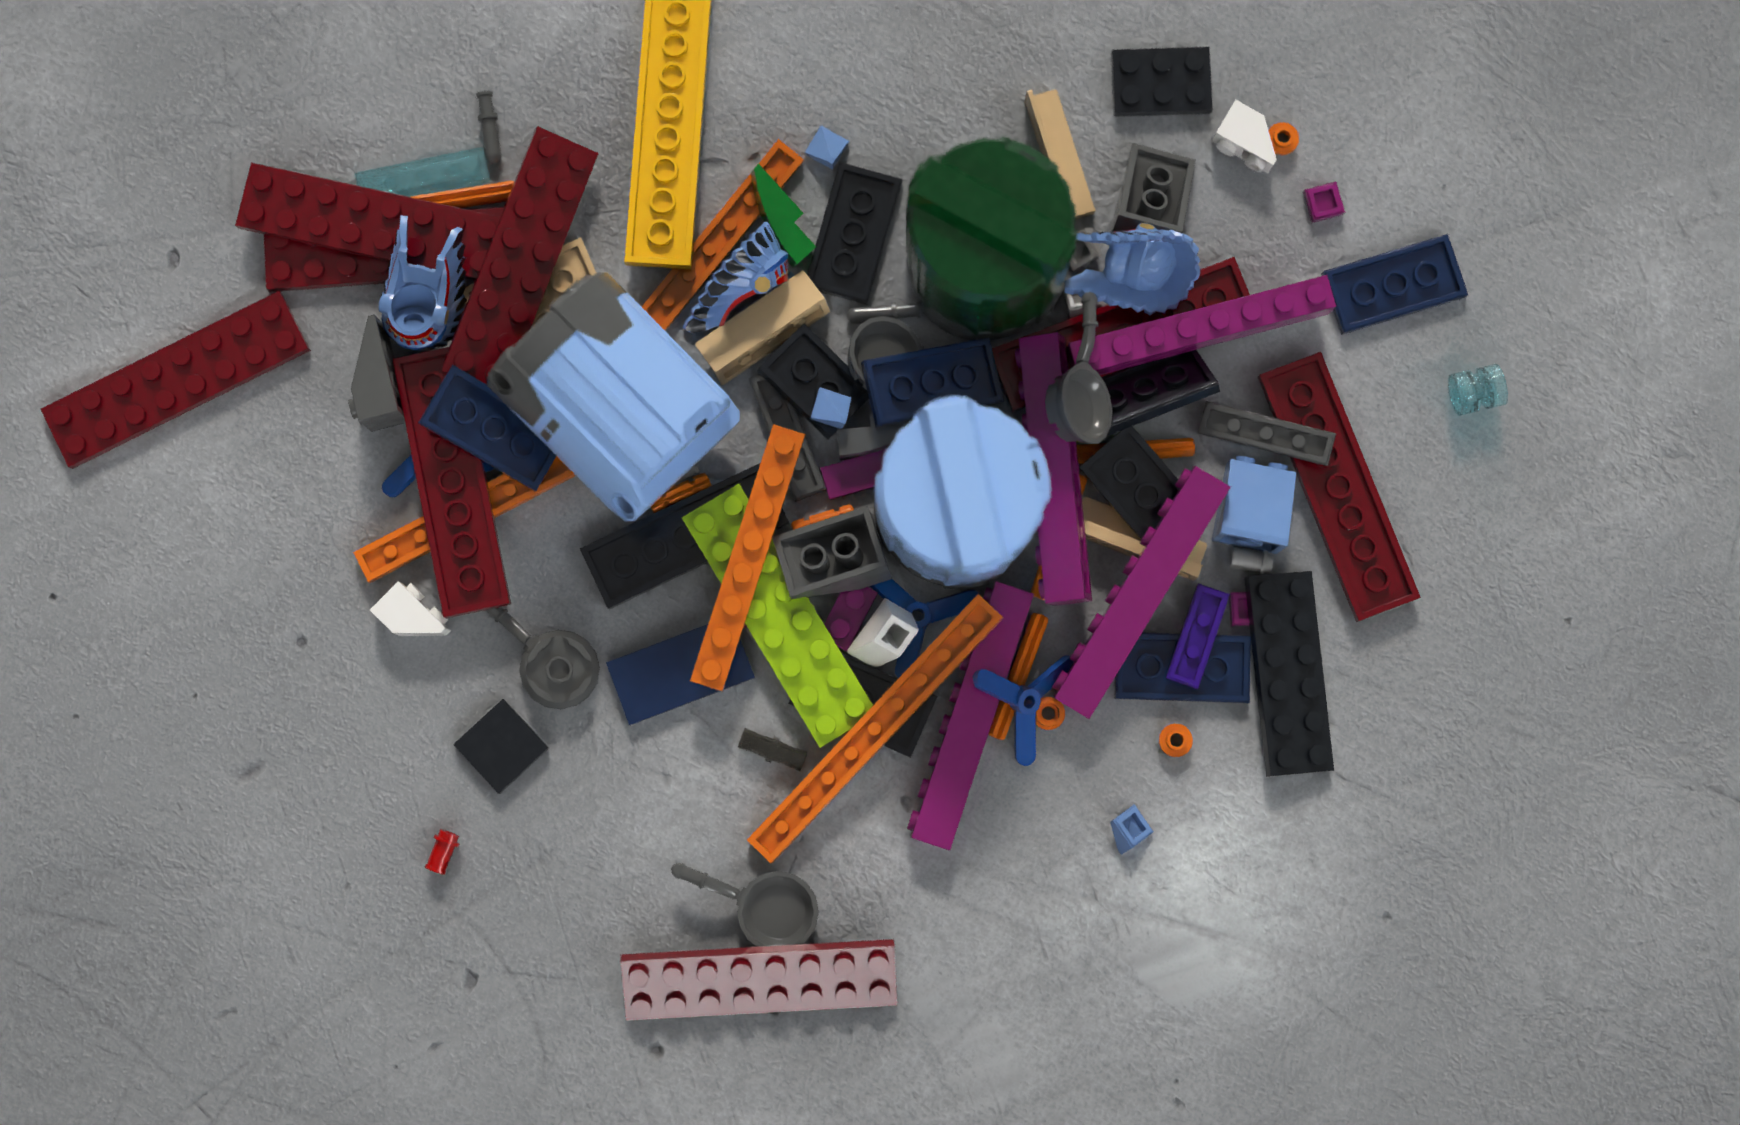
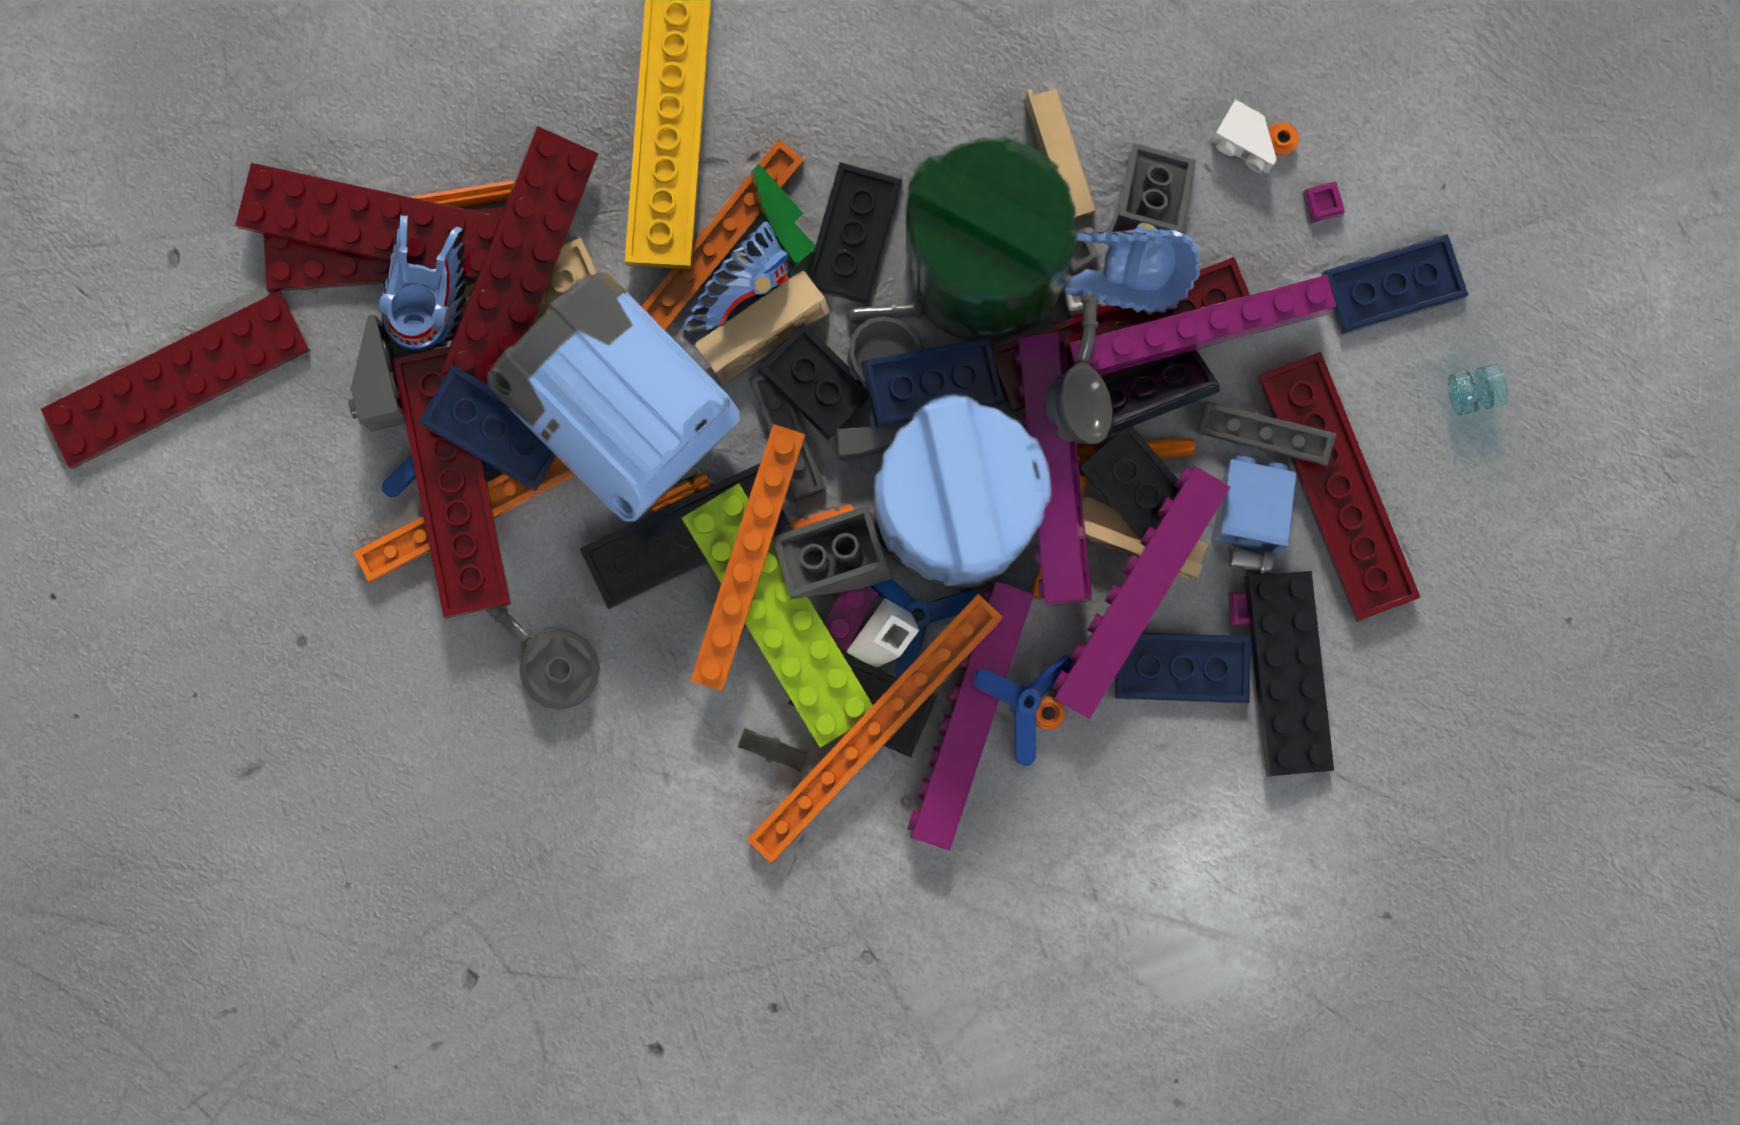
clear light blue plate [354,147,491,197] -> none
white slope [370,581,451,636] -> none
red pin [425,829,460,875] -> none
black tile [453,699,549,794] -> none
dark grey piece [476,91,502,164] -> none
dark blue tile [606,624,755,726] -> none
plate [620,939,897,1021] -> none
dark grey piece [671,863,819,947] -> none
medium blue slope [805,126,849,170] -> none
medium blue slope [810,387,851,429] -> none
magenta tile [820,448,889,500] -> none
orange axle [988,613,1049,740] -> none
medium blue slope [1110,804,1153,854] -> none
black plate [1111,47,1213,117] -> none
orange plate [1159,724,1193,757] -> none
dark purple tile [1165,583,1230,690] -> none

